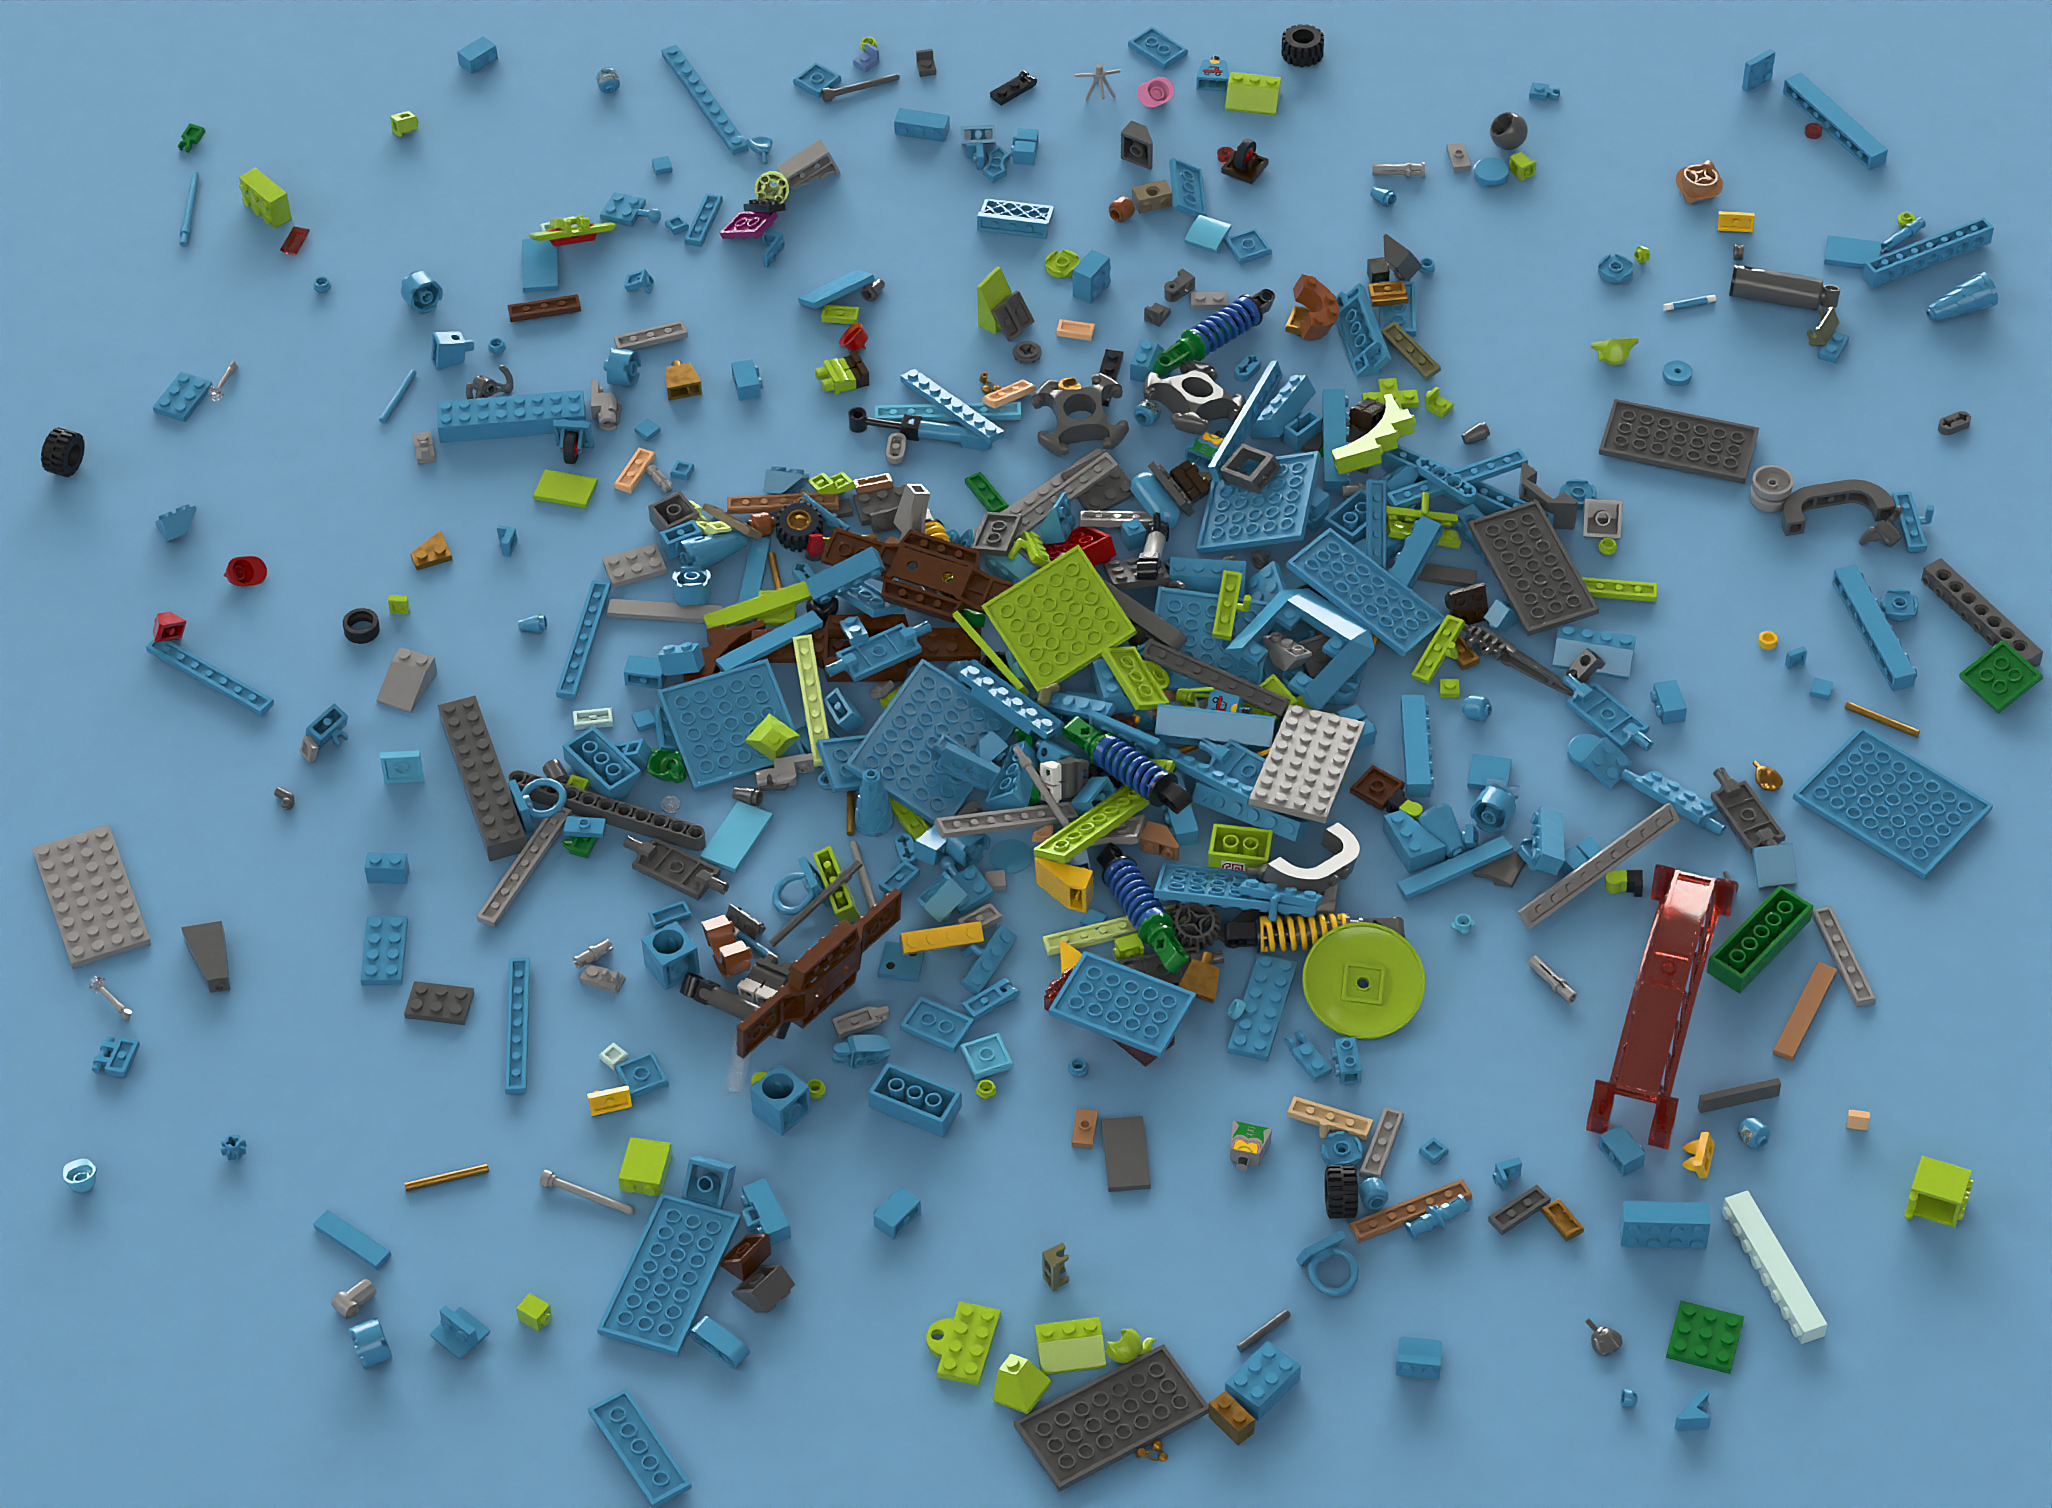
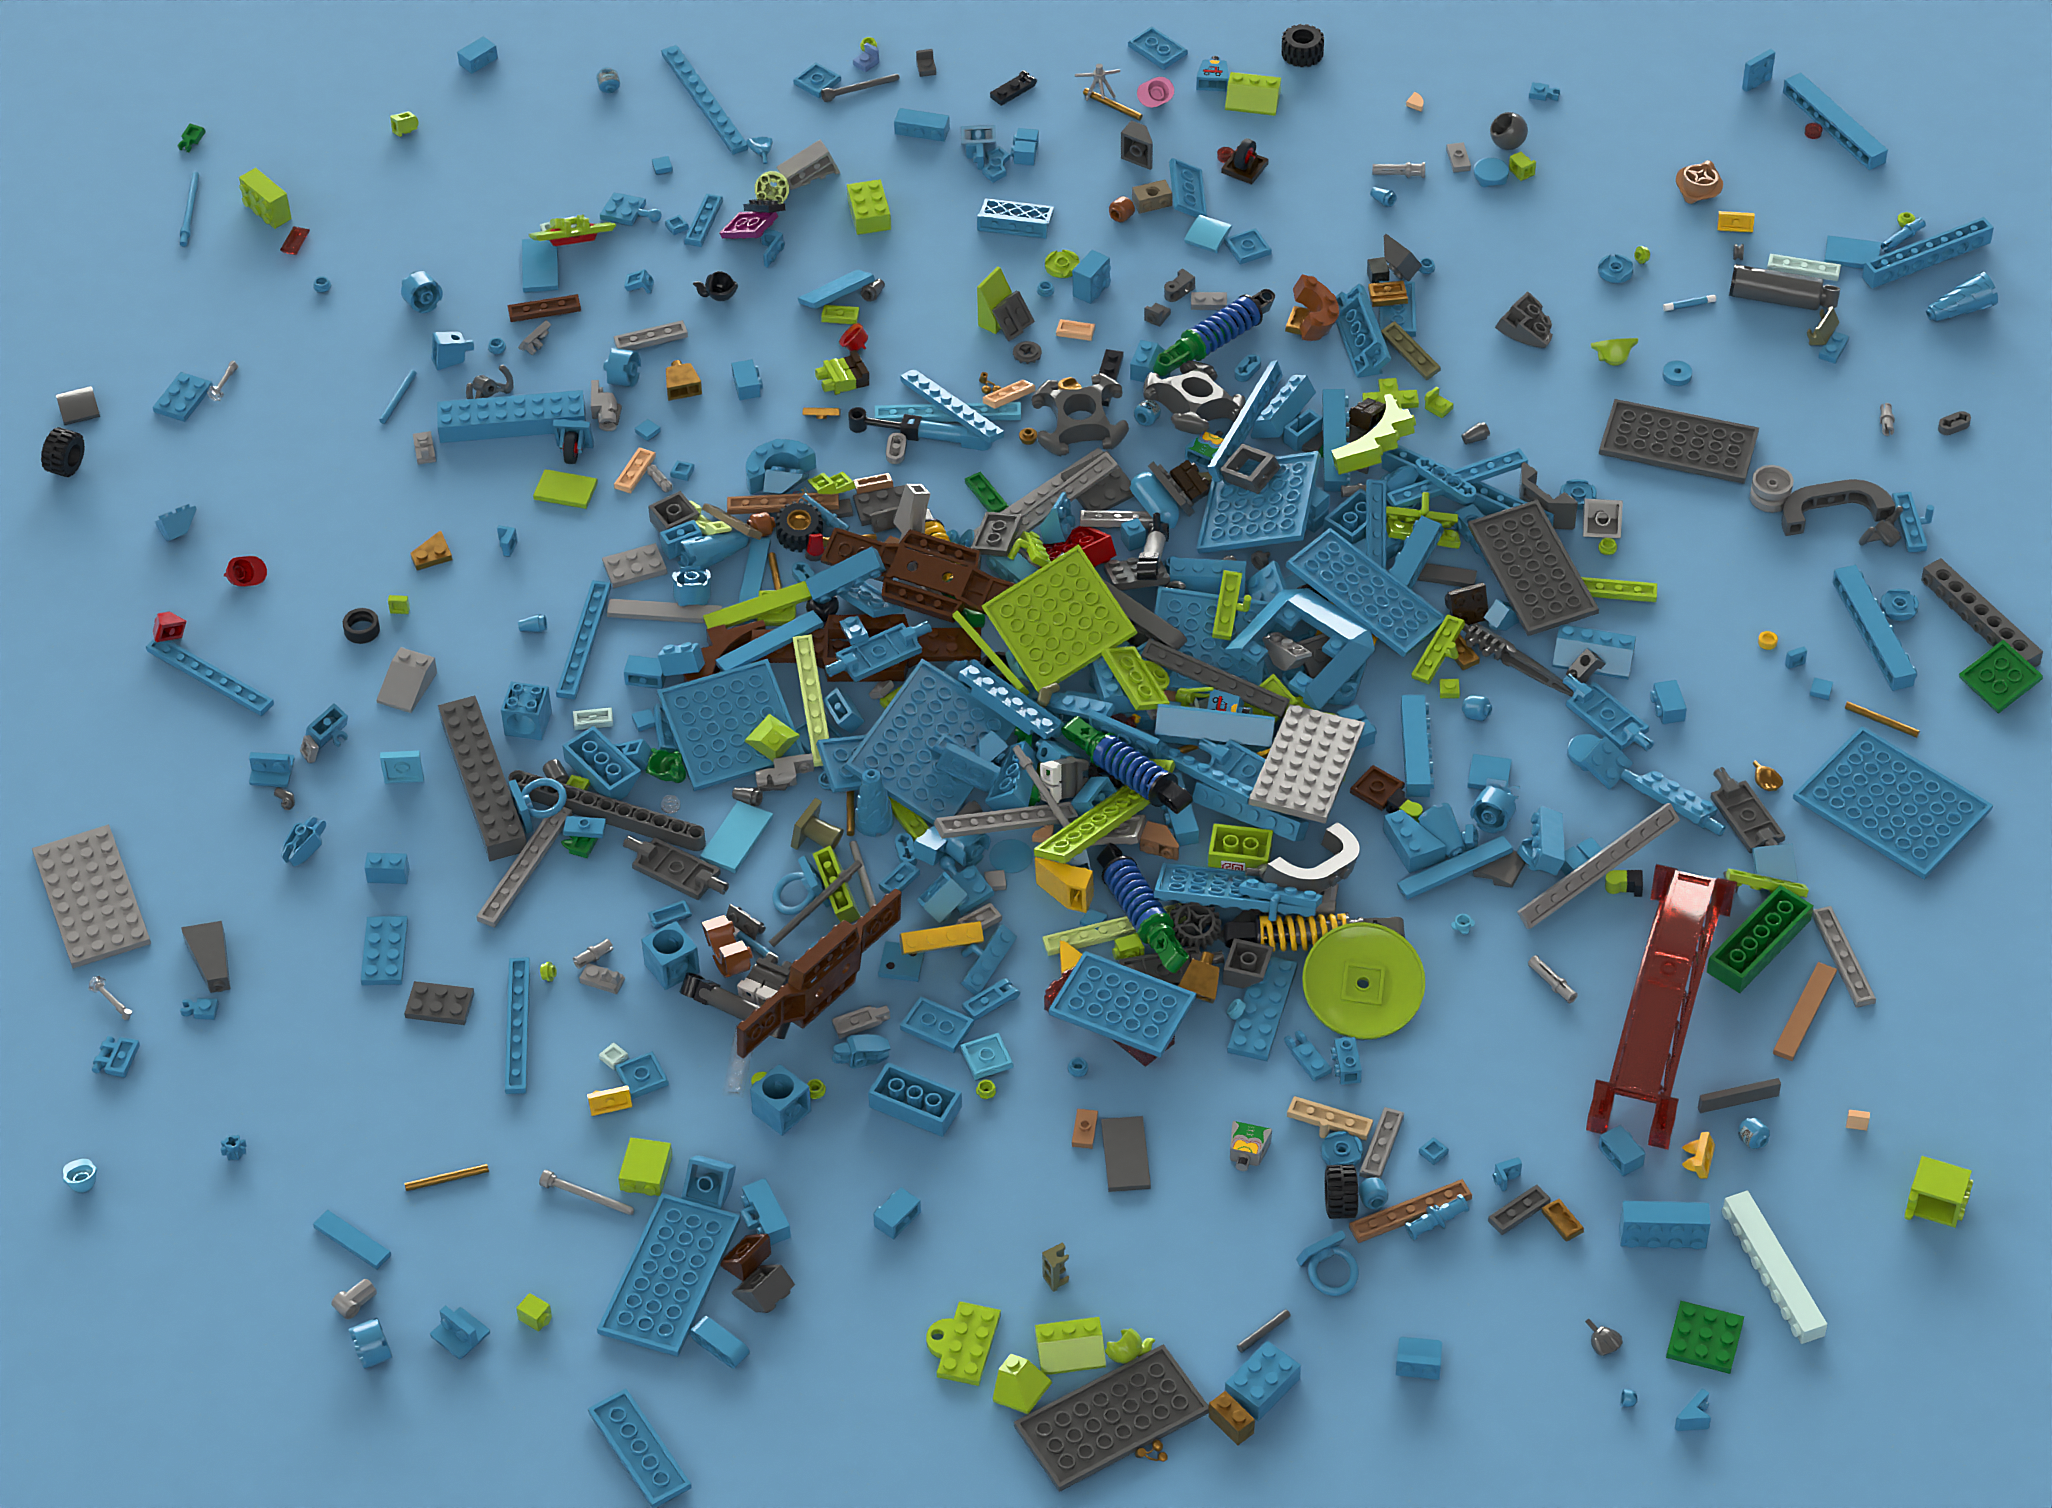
none -> dark grey slope [56,386,100,425]
none -> dark azure plate [180,998,219,1020]
none -> dark azure bracket [249,752,295,787]
none -> dark azure hinge [281,816,327,866]
none -> dark azure brick [501,681,552,741]
none -> light grey plate [518,320,551,355]
none -> lime plate [540,961,557,982]
none -> black hair [693,271,738,301]
none -> dark azure brick [746,439,816,494]
none -> olive plant [791,798,844,850]
none -> pearl gold plate [803,407,841,419]
none -> lime brick [846,179,891,235]
none -> pearl gold plate [1019,428,1037,445]
none -> dark azure plate [1037,281,1055,297]
none -> pearl gold bar [1083,88,1143,121]
none -> dark grey slope [1223,938,1274,989]
none -> light nougat tile [1406,92,1424,112]
none -> dark grey brick [1495,291,1553,348]
none -> lime plate [1726,868,1809,897]
none -> light aqua tile [1767,254,1841,281]
none -> light grey pin [1880,403,1895,436]

